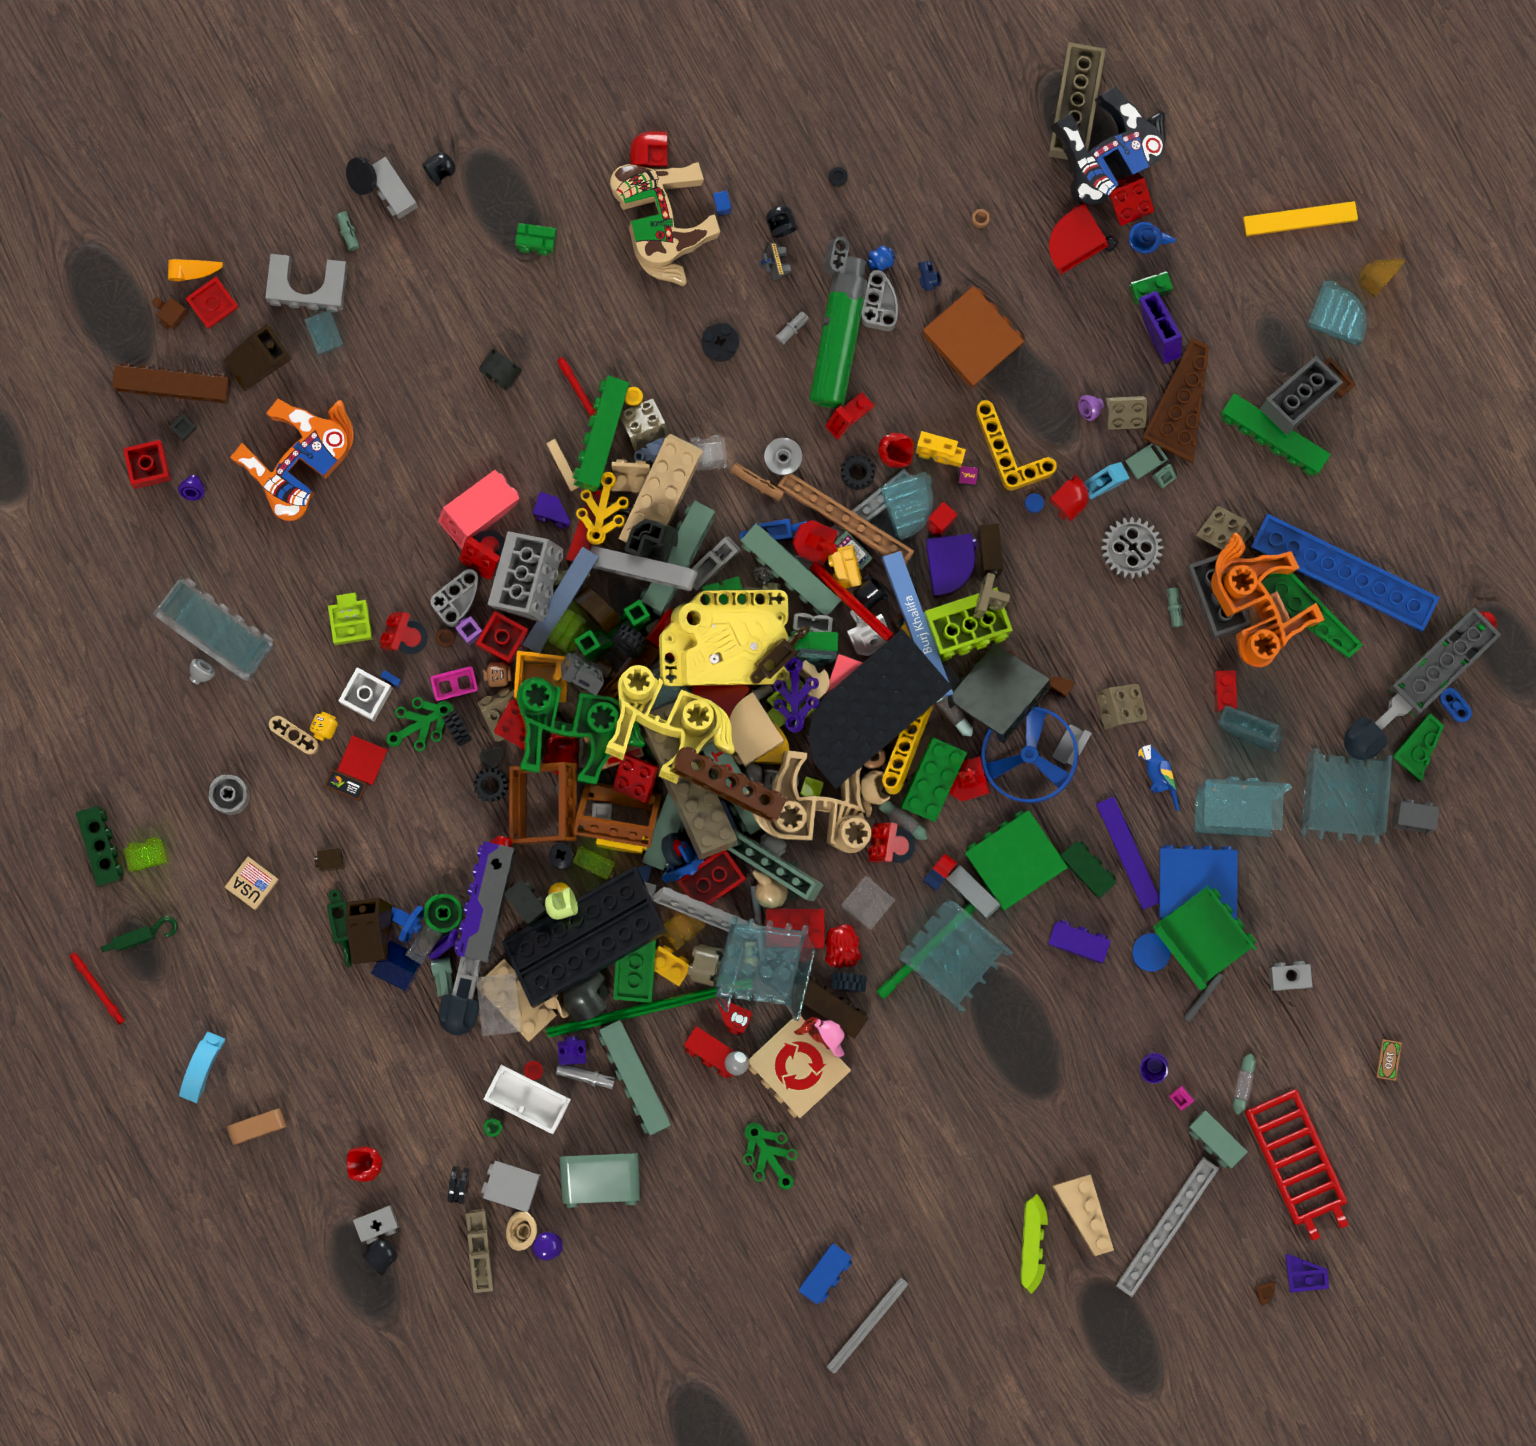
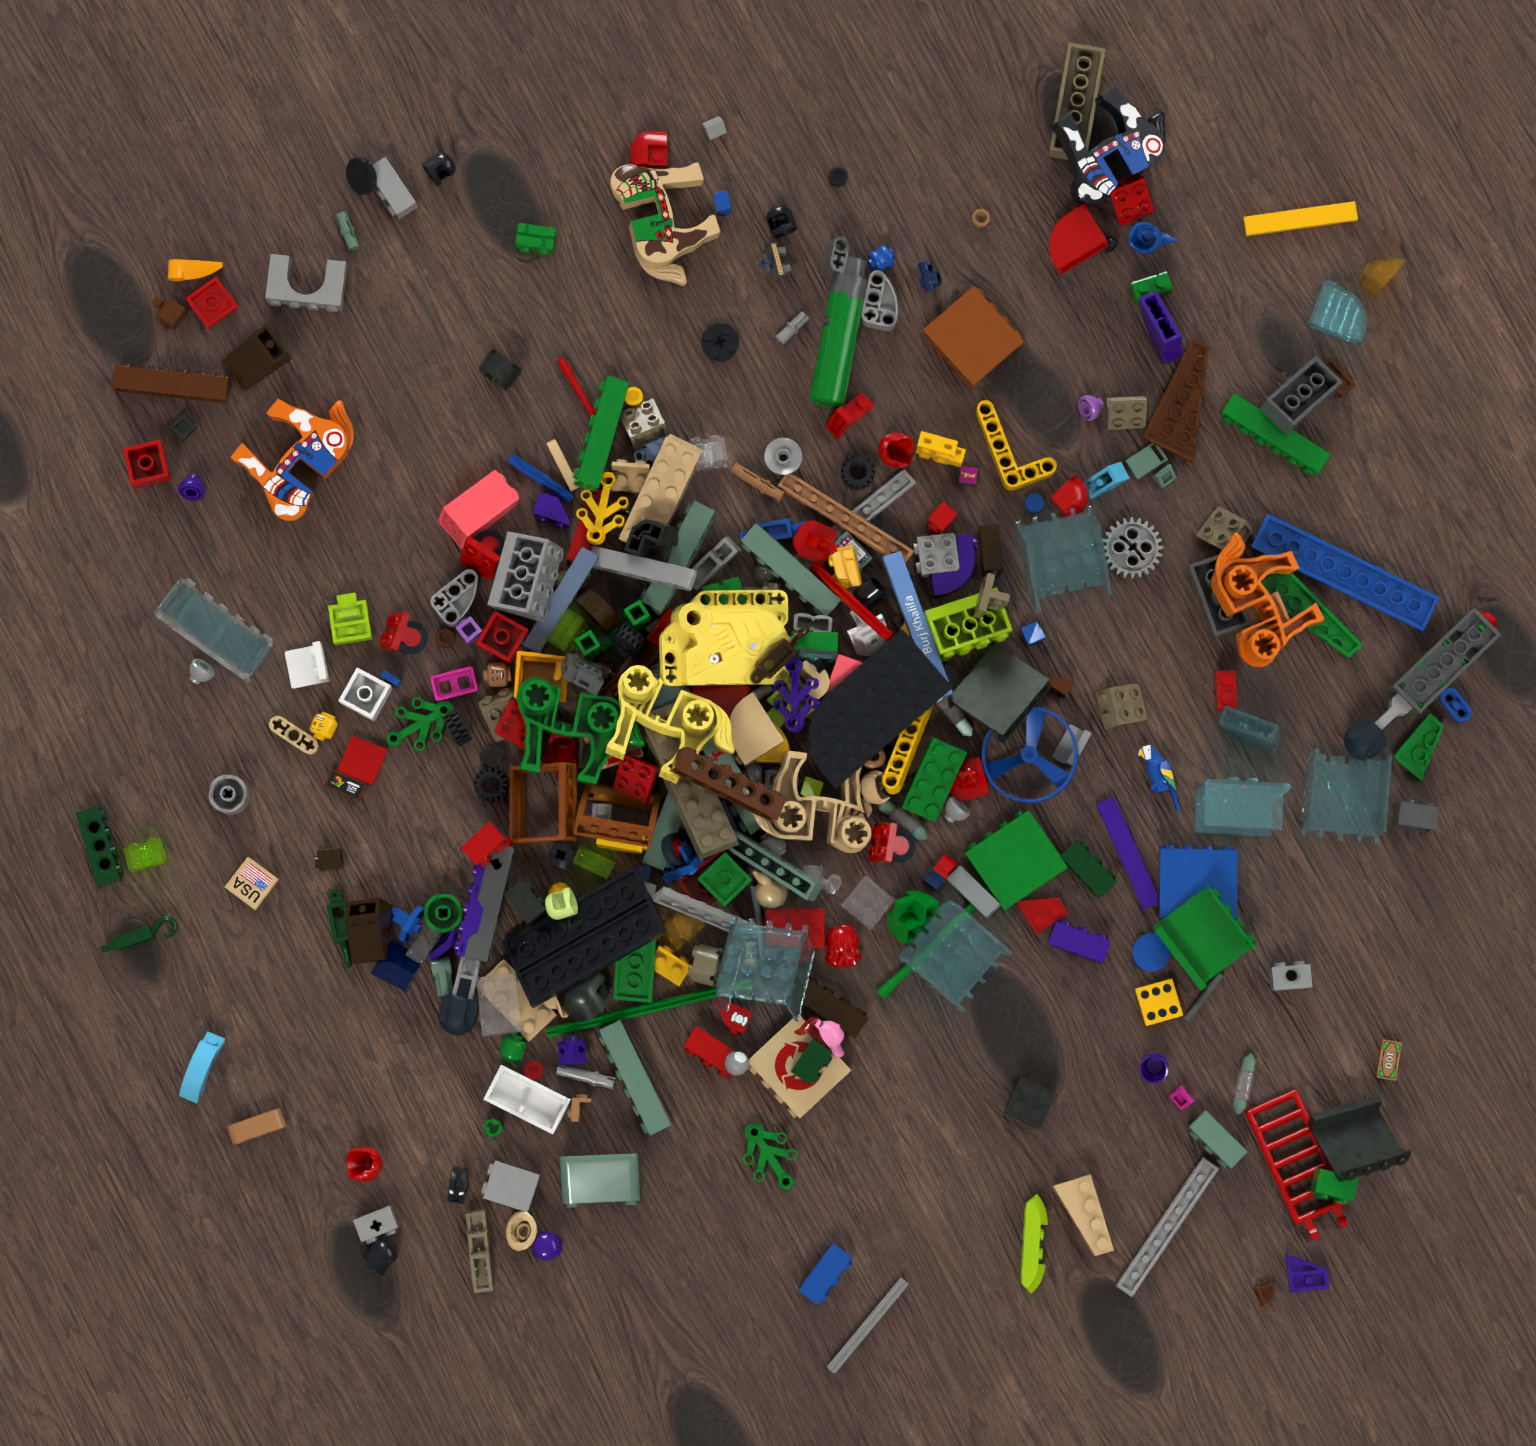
red piece [69,952,125,1025] -> none
clear light blue plate [304,310,344,355] -> none
black bush [831,973,867,992] -> none
clear light blue brick [880,471,933,540] -> none
sand green pin [1166,588,1184,628] -> none
none -> white bracket [285,641,330,689]
none -> red brick [460,821,507,868]
none -> green head [499,1033,527,1063]
none -> blue axle [508,454,574,503]
none -> medium nougat bracket [567,1094,592,1122]
none -> green plate [697,852,752,907]
none -> light grey slope [702,116,727,141]
none -> dark green brick [790,1039,833,1085]
none -> clear brick [803,865,842,894]
none -> green brick [887,891,939,944]
none -> light grey bracket [913,533,959,578]
none -> light grey brick [944,797,970,823]
none -> pearl dark grey brick [1004,1077,1056,1129]
none -> clear light blue windscreen [1016,505,1112,612]
none -> red wing [1016,897,1069,934]
none -> blue slope [1020,622,1046,647]
none -> yellow tile [1135,979,1183,1026]
none -> pearl dark grey panel [1307,1095,1412,1182]
none -> green brick [1309,1169,1359,1204]

